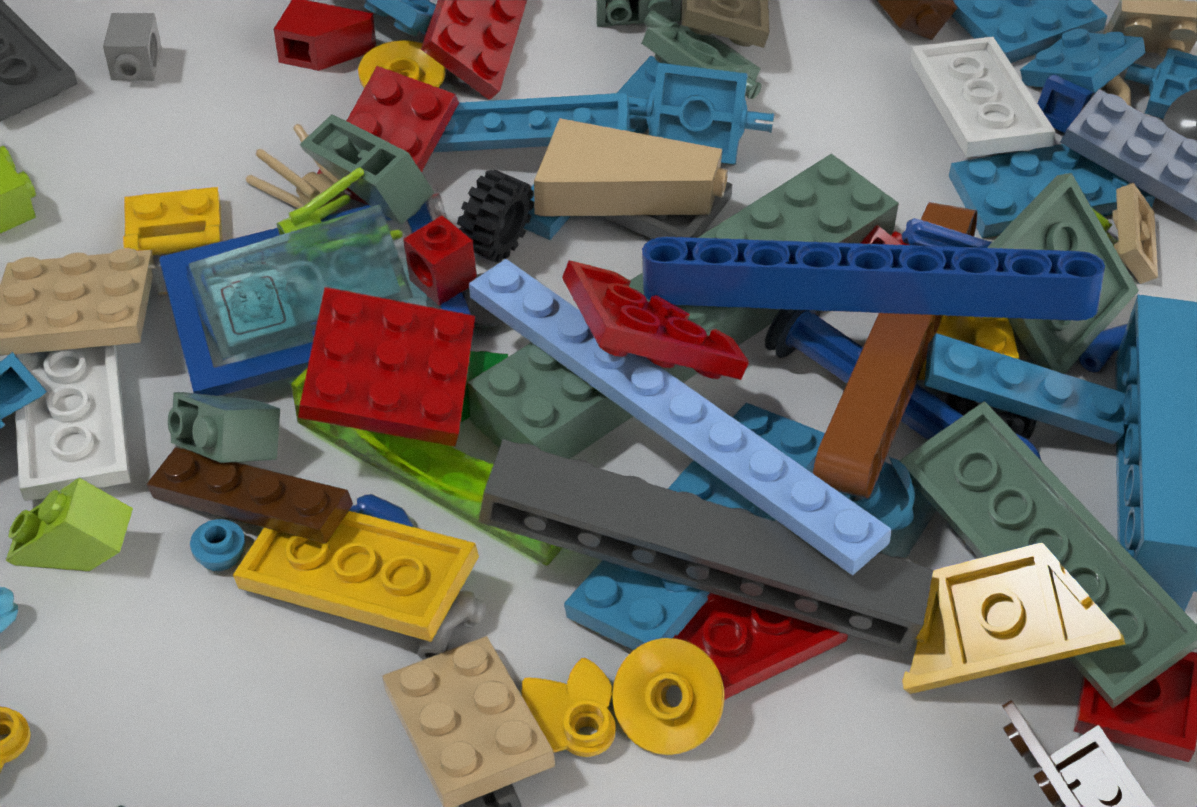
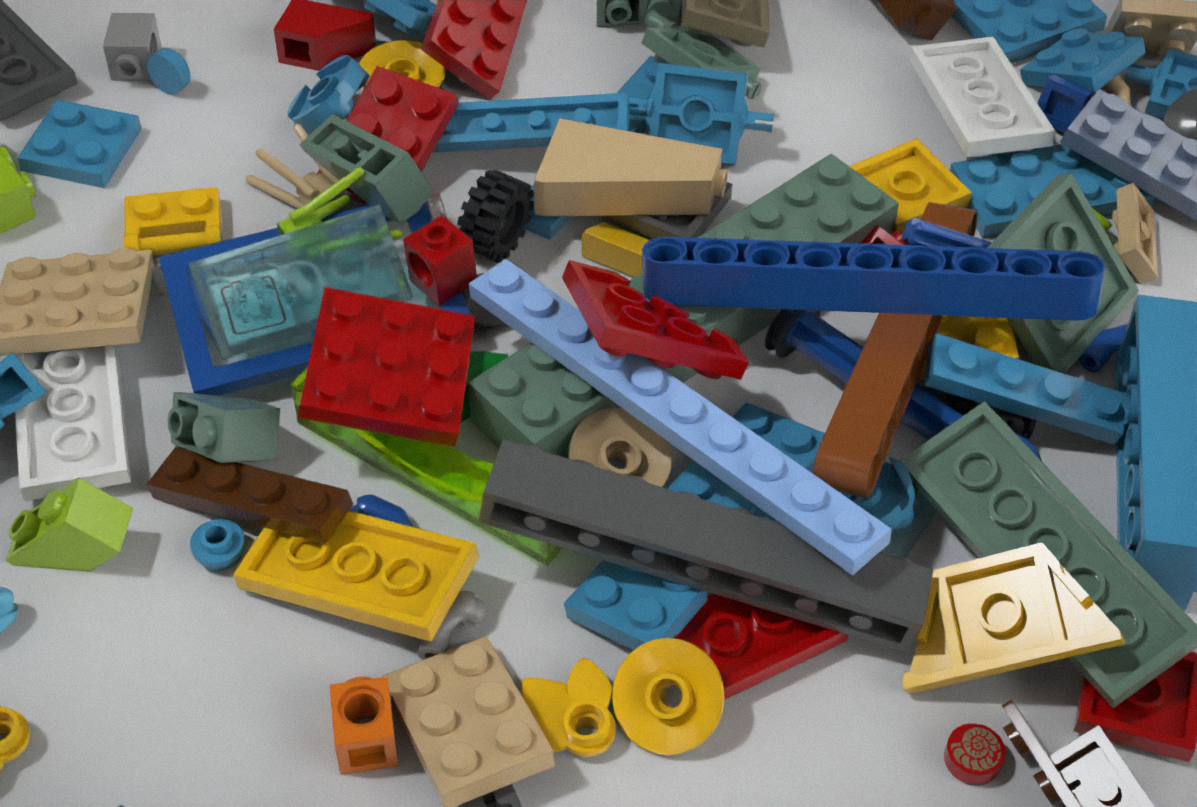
none -> dark azure plate [17,99,142,188]
none -> dark azure tile [146,48,191,94]
none -> dark azure plate [287,55,370,135]
none -> orange brick [329,676,398,775]
none -> tan dish [569,408,672,487]
none -> yellow slope [582,222,649,277]
none -> yellow plate [849,138,972,234]
none -> red tile [944,723,1006,785]

